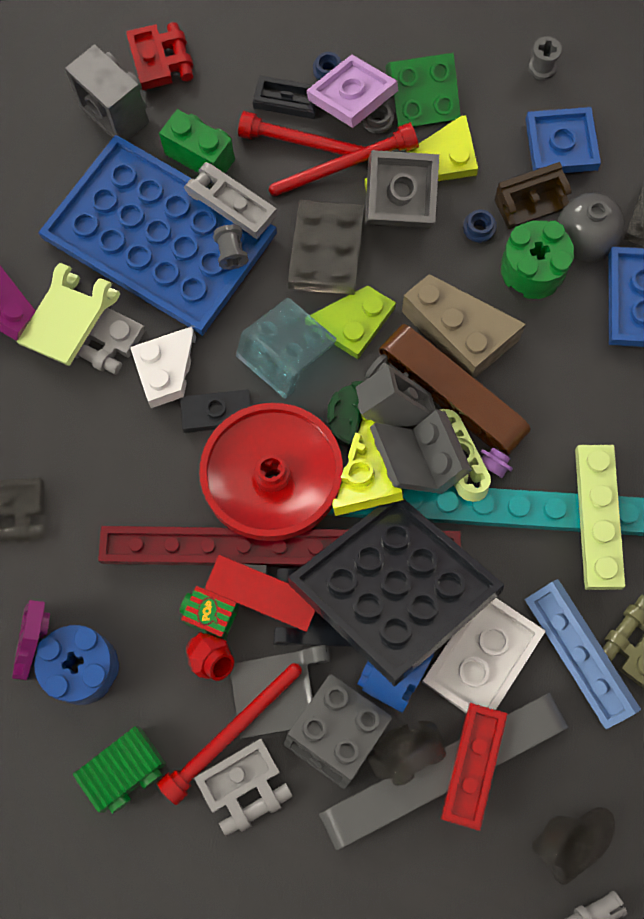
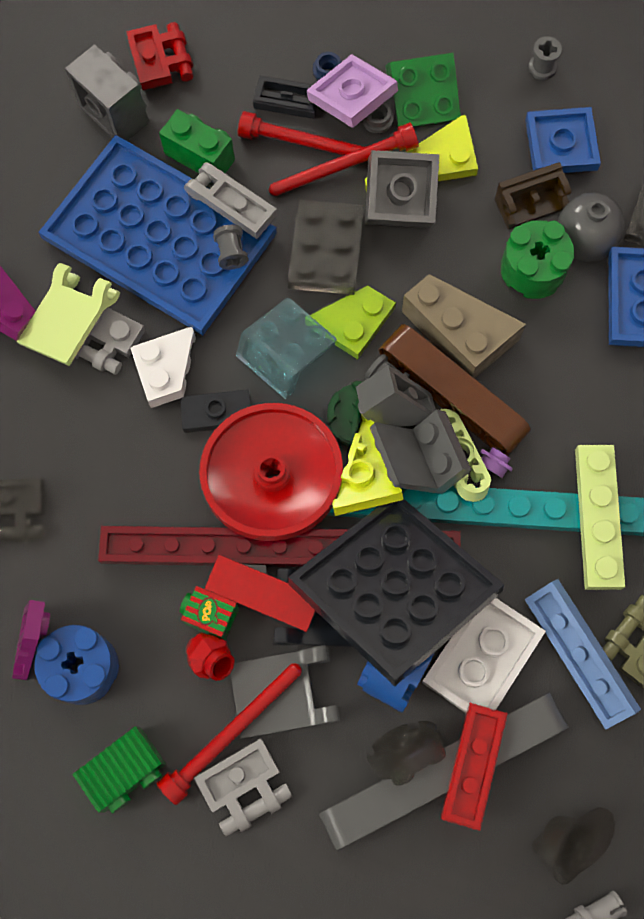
dark grey bracket [283,675,392,790] -> none
dark blue plate [463,209,497,243] -> none

